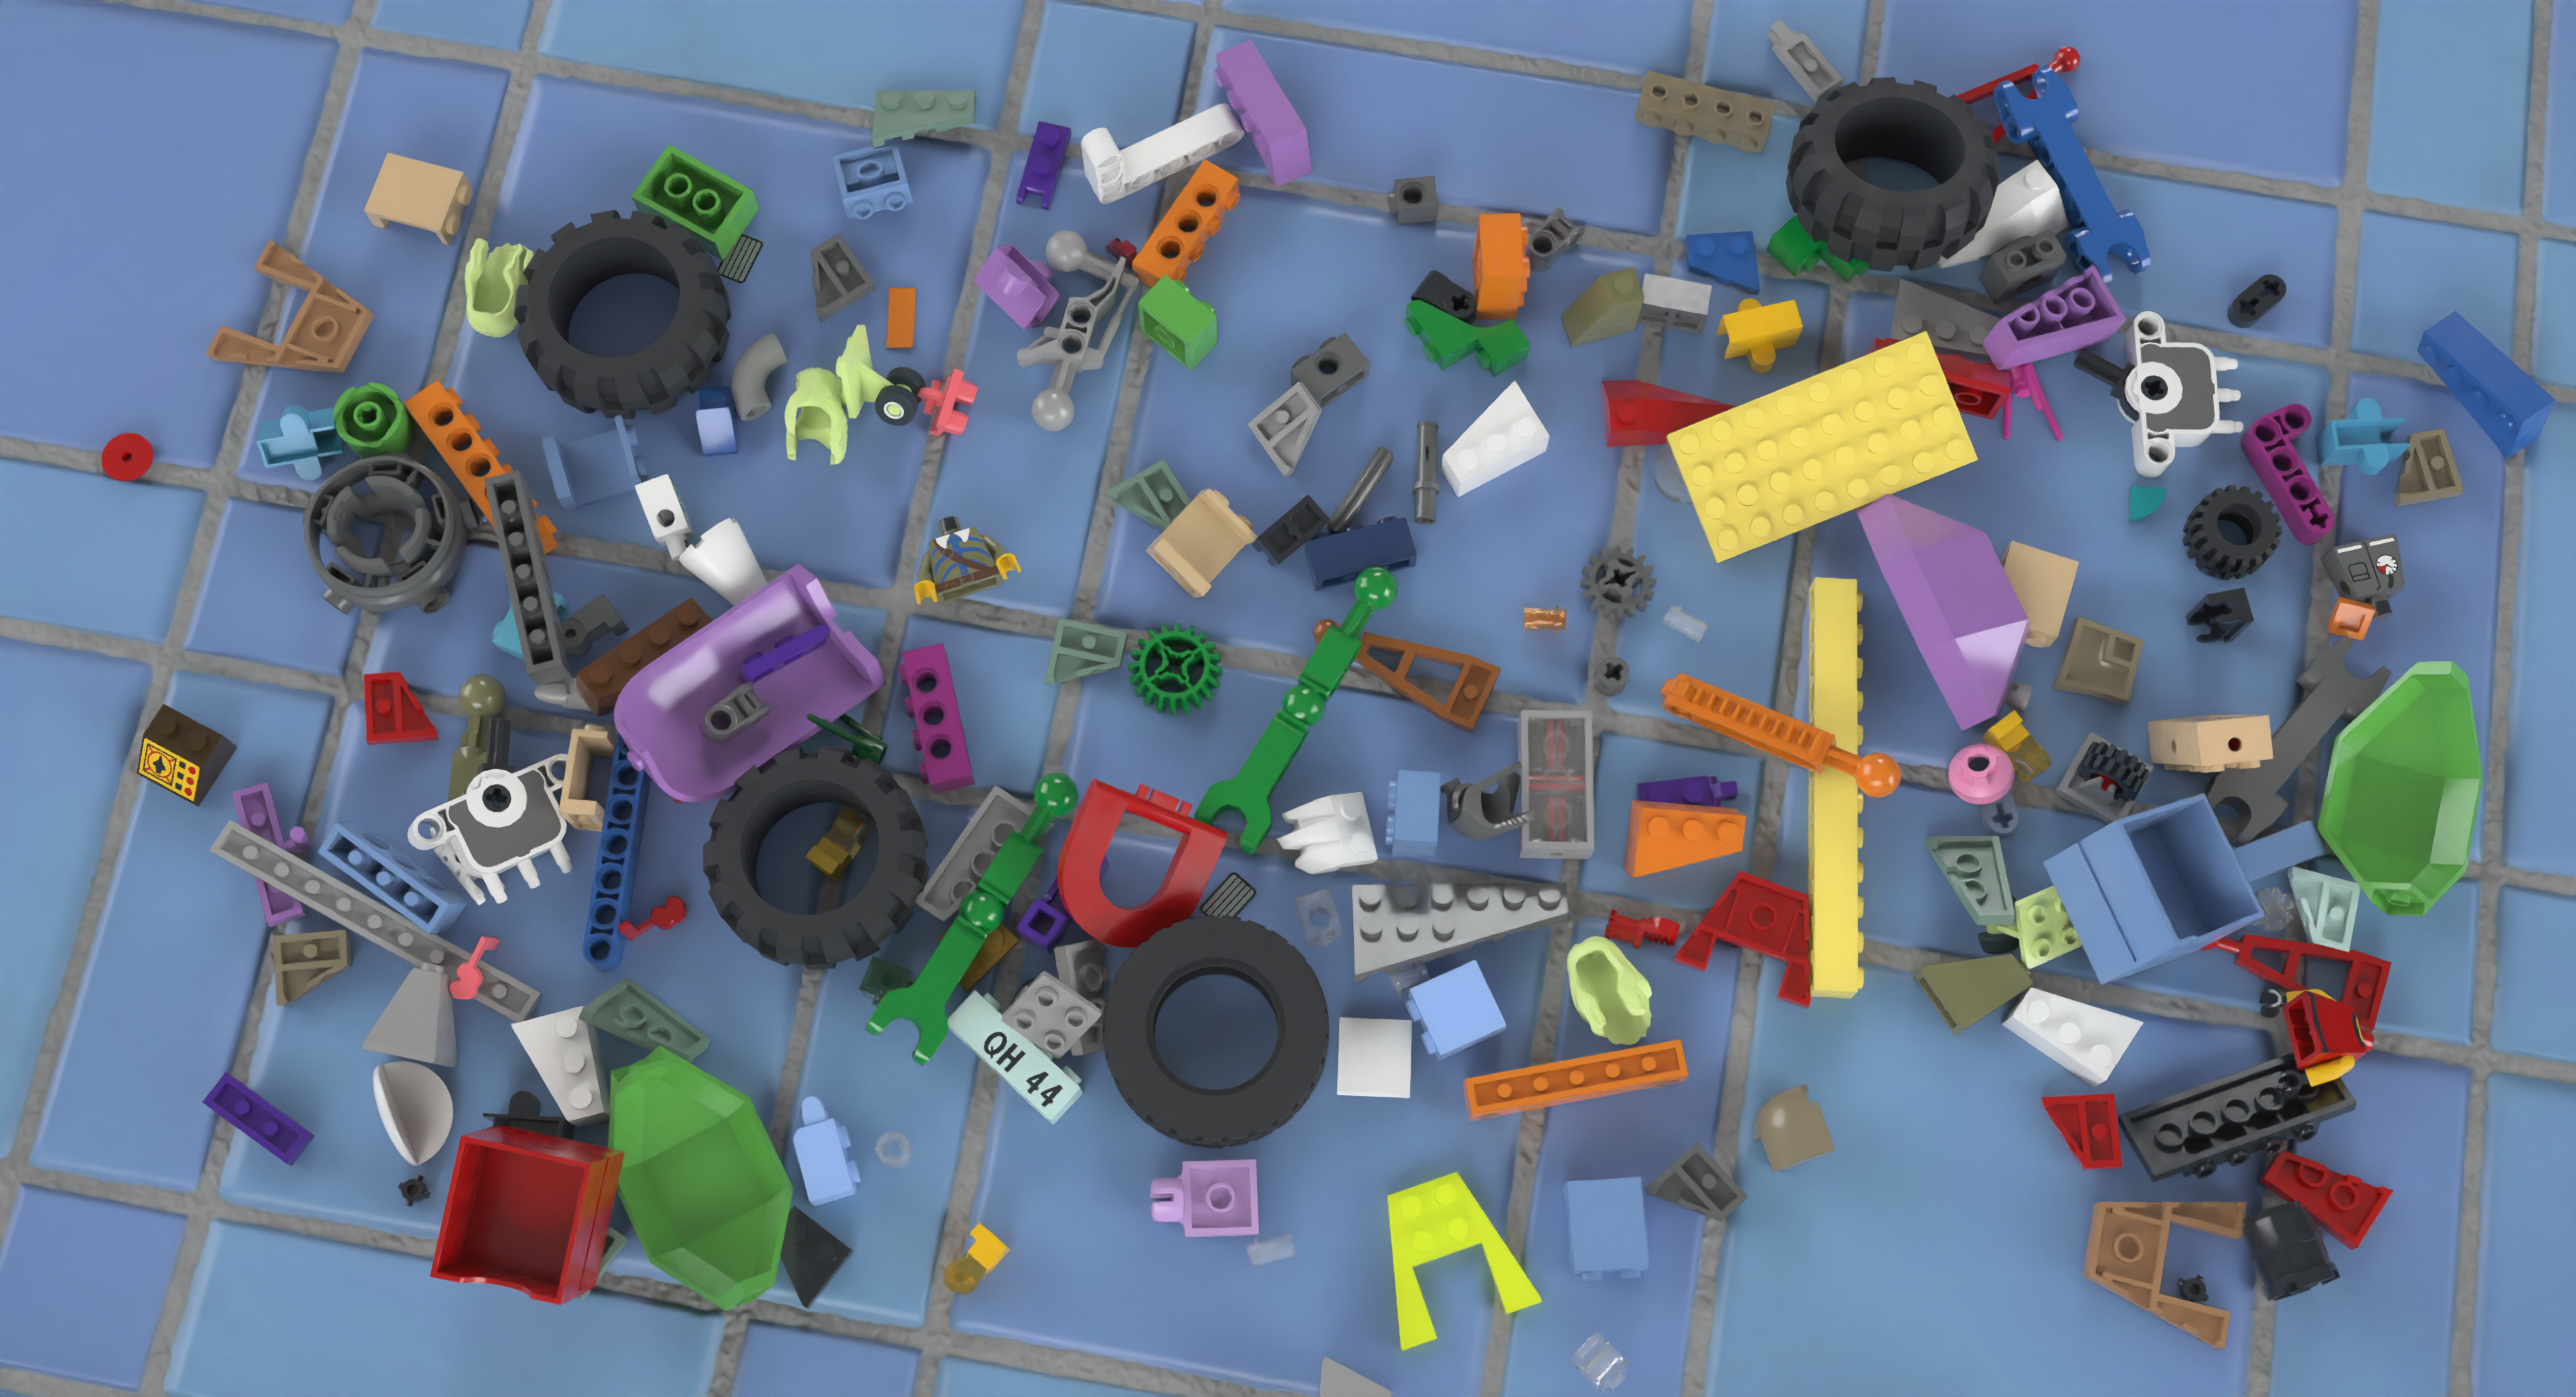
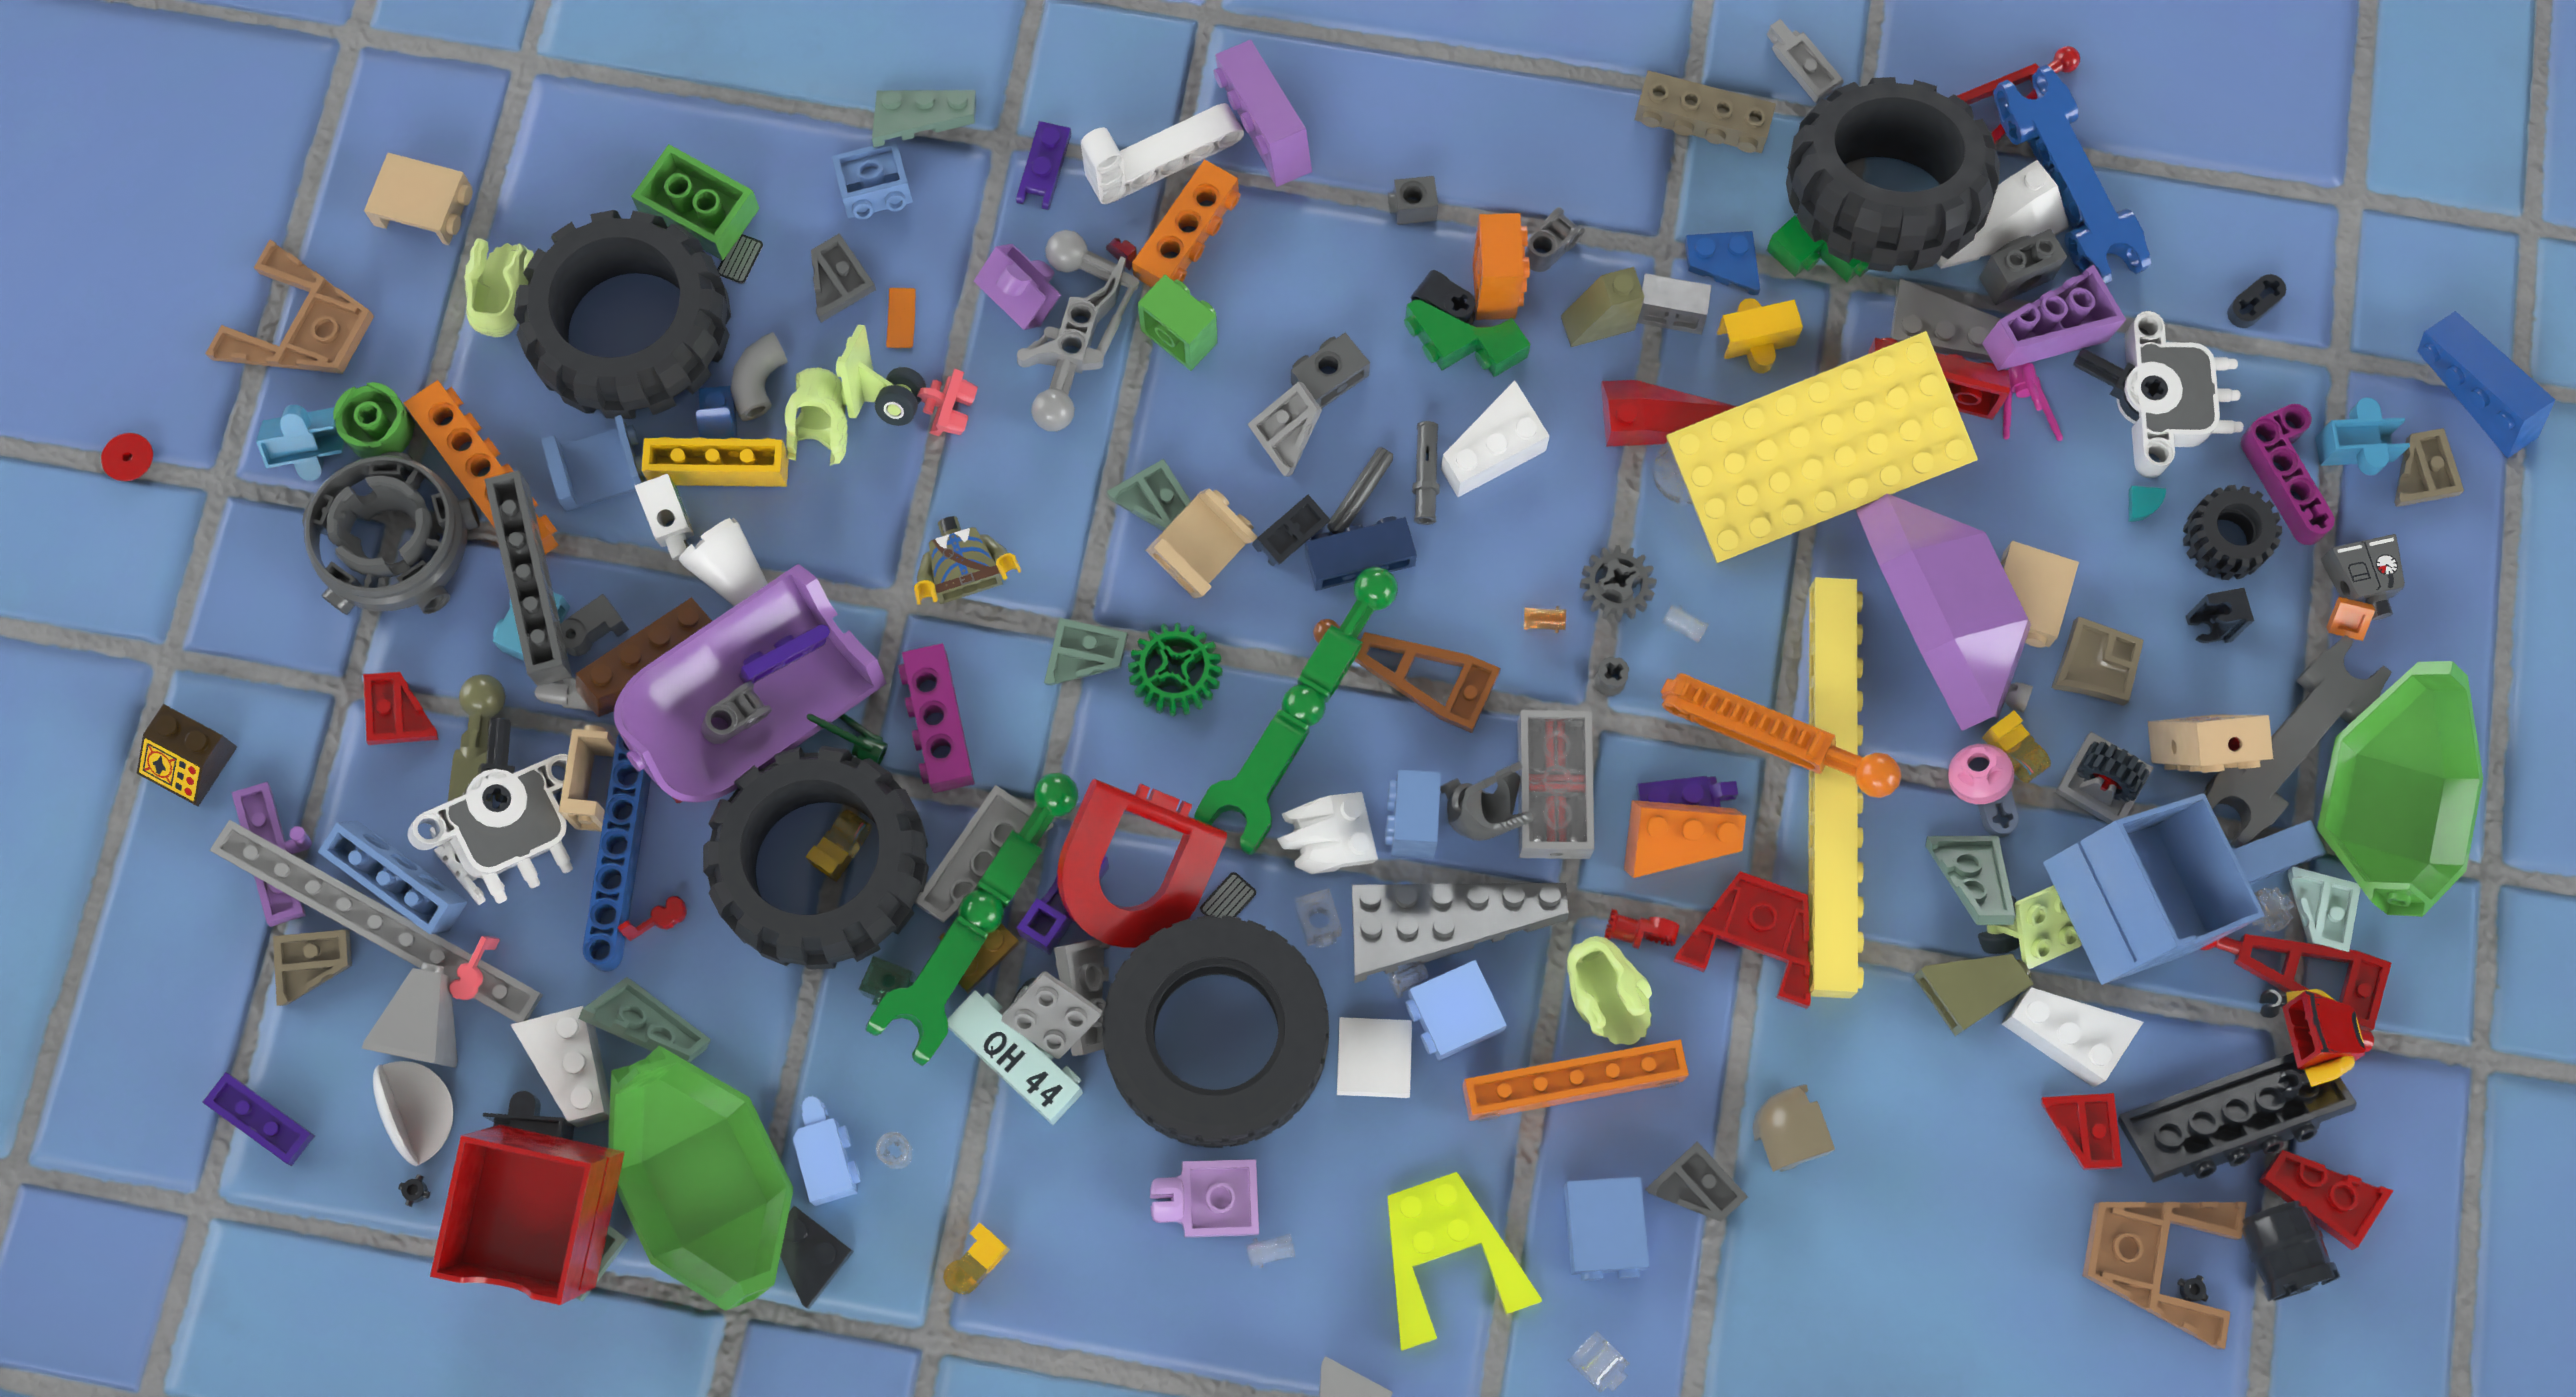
none -> yellow brick [641,437,789,487]

